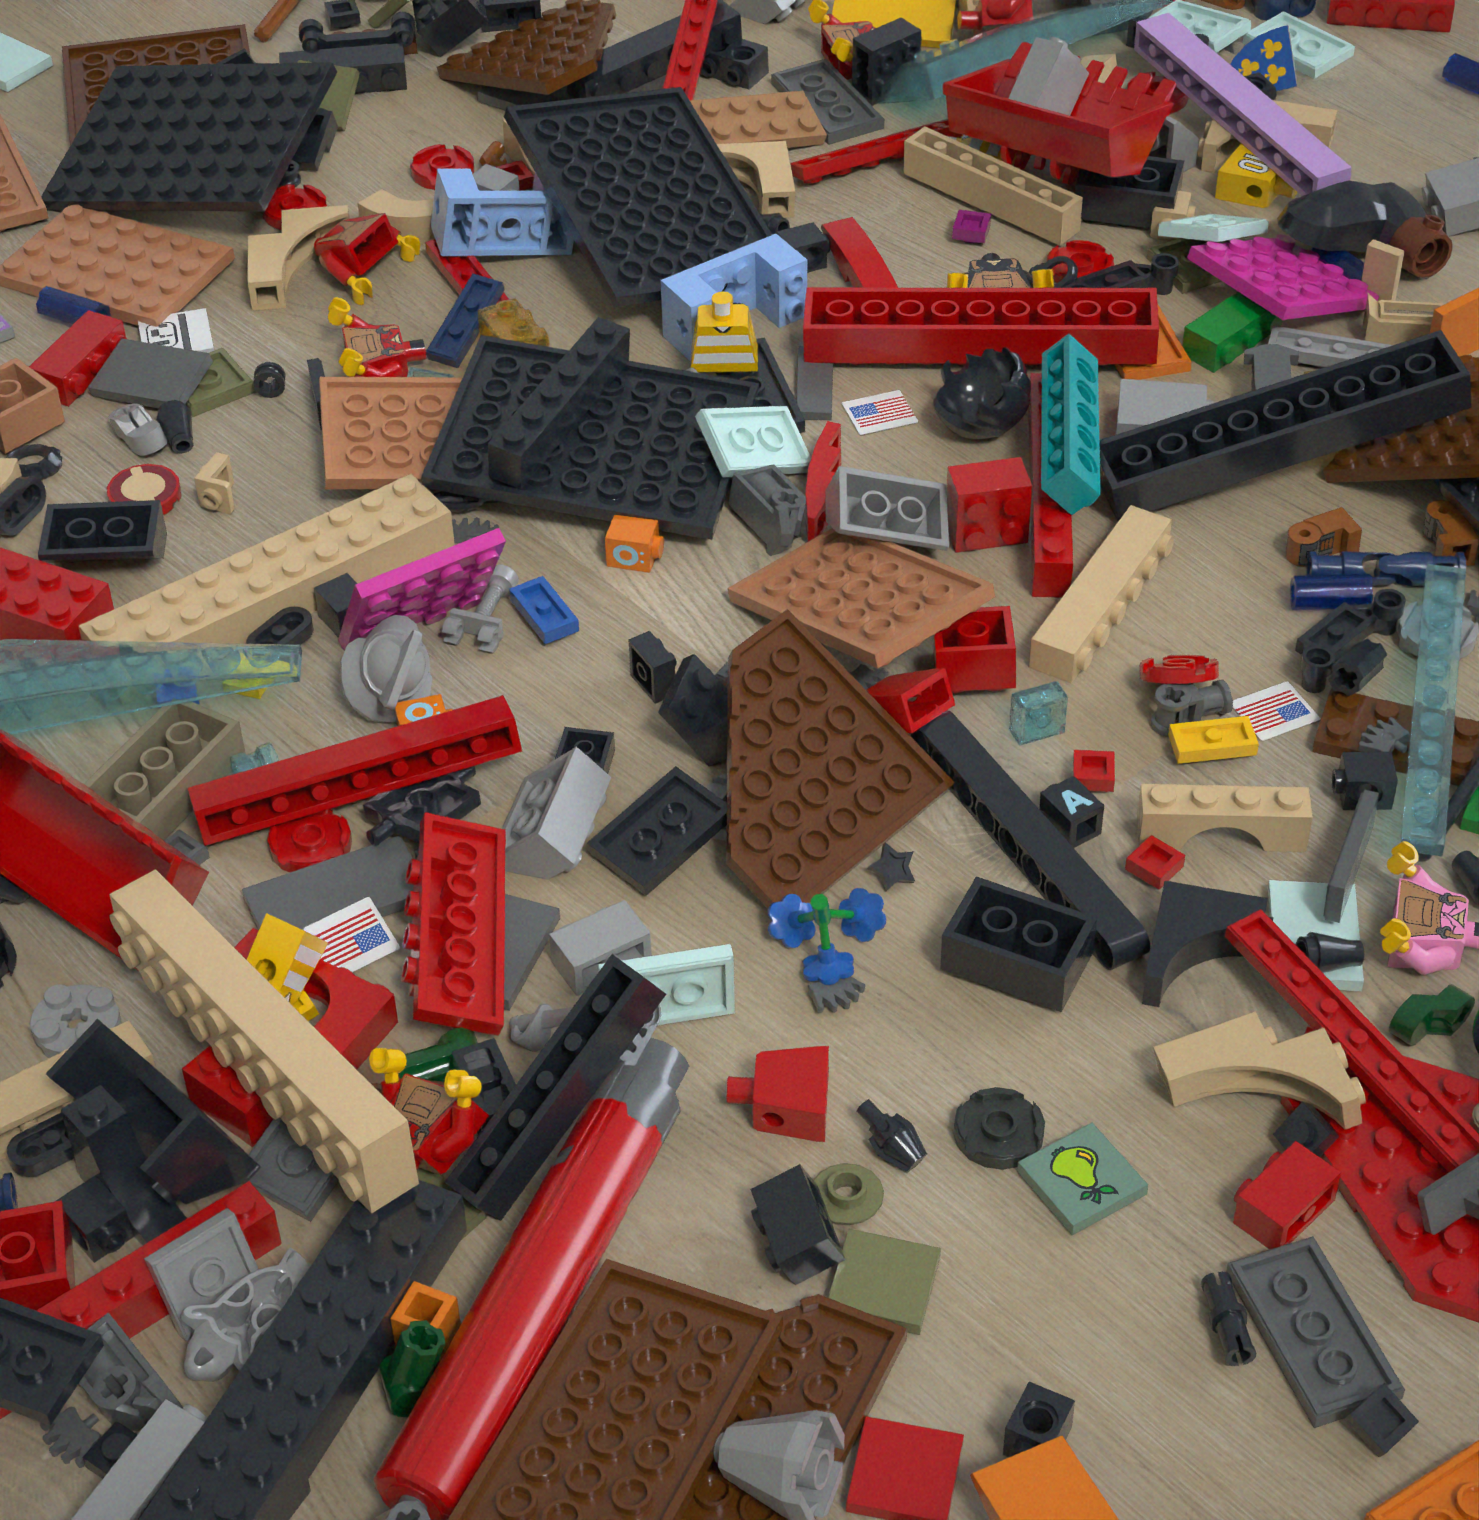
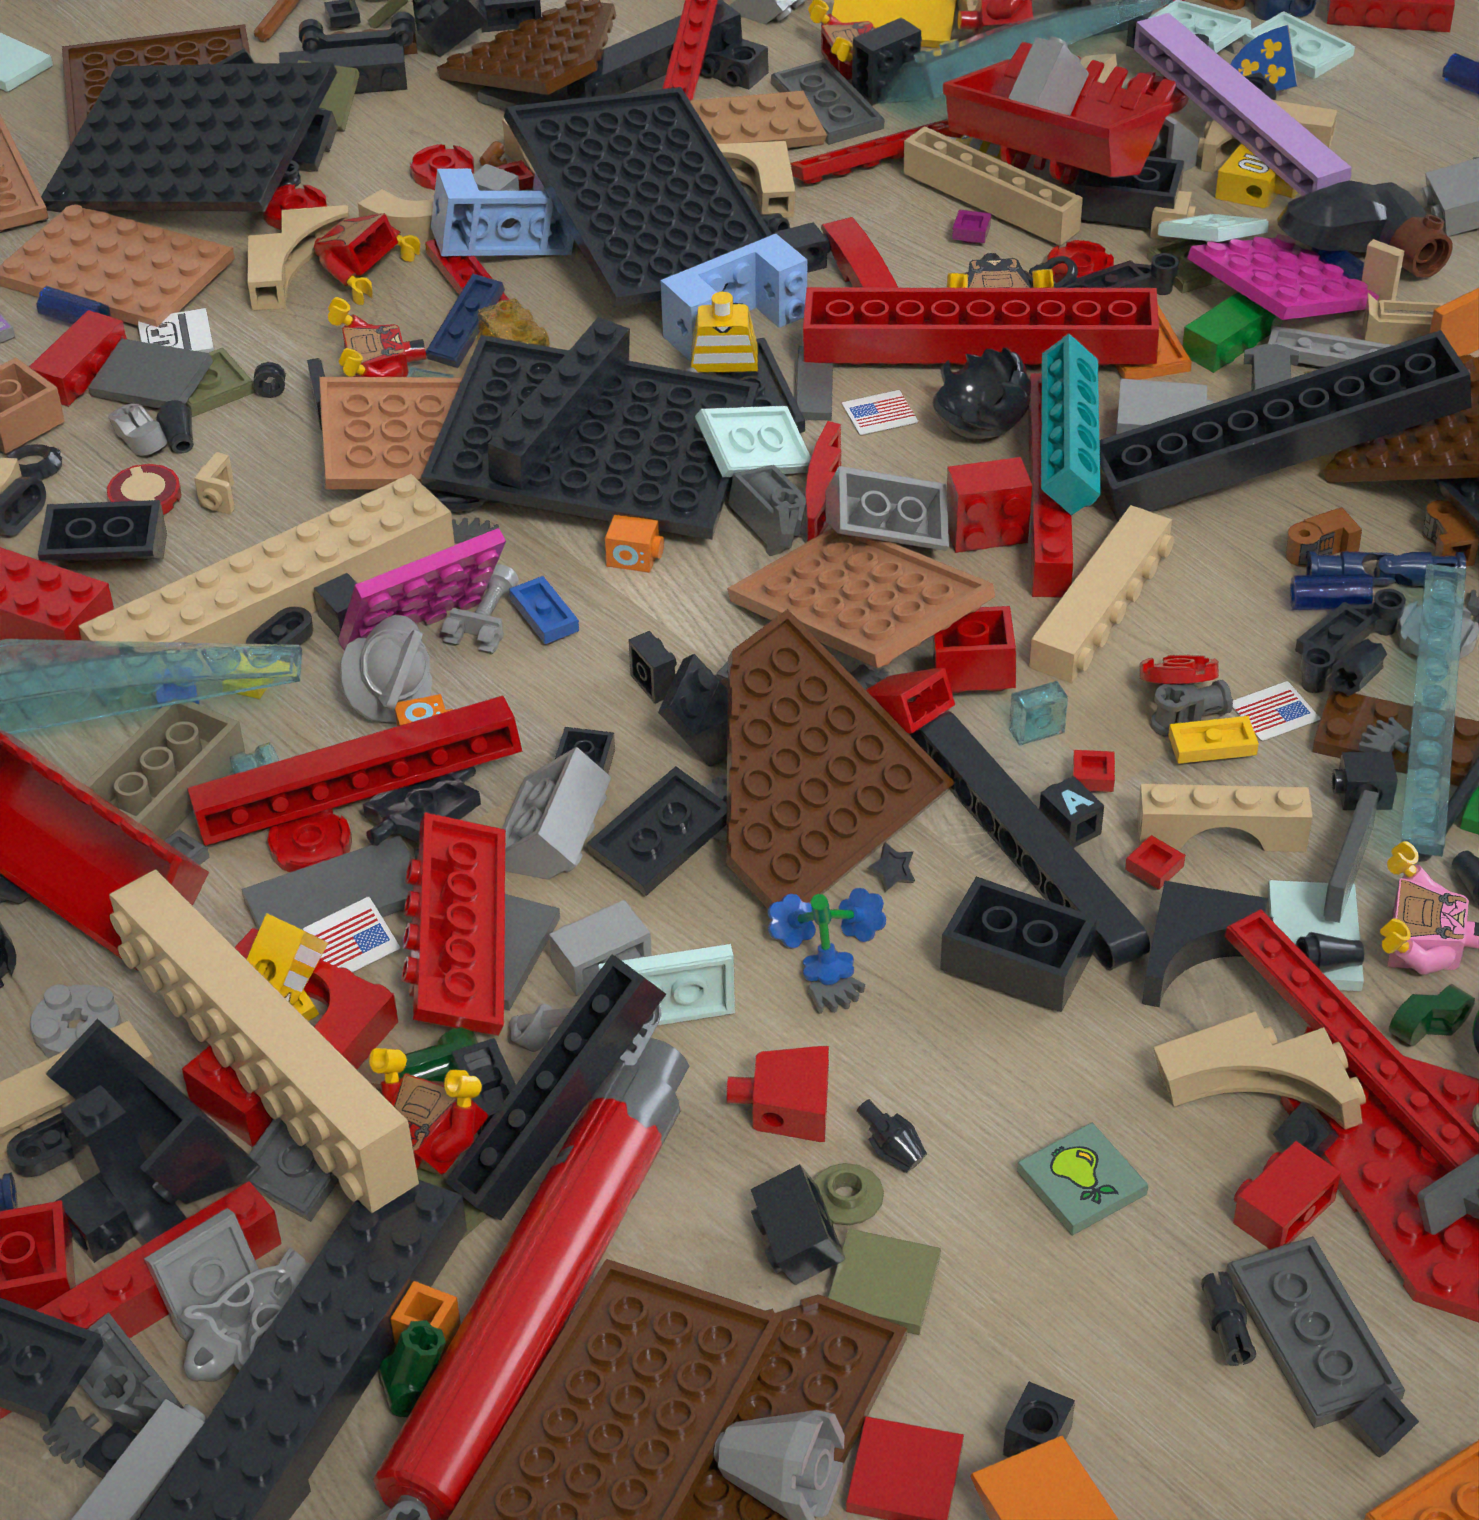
pearl dark grey tile [953,1087,1045,1170] -> none

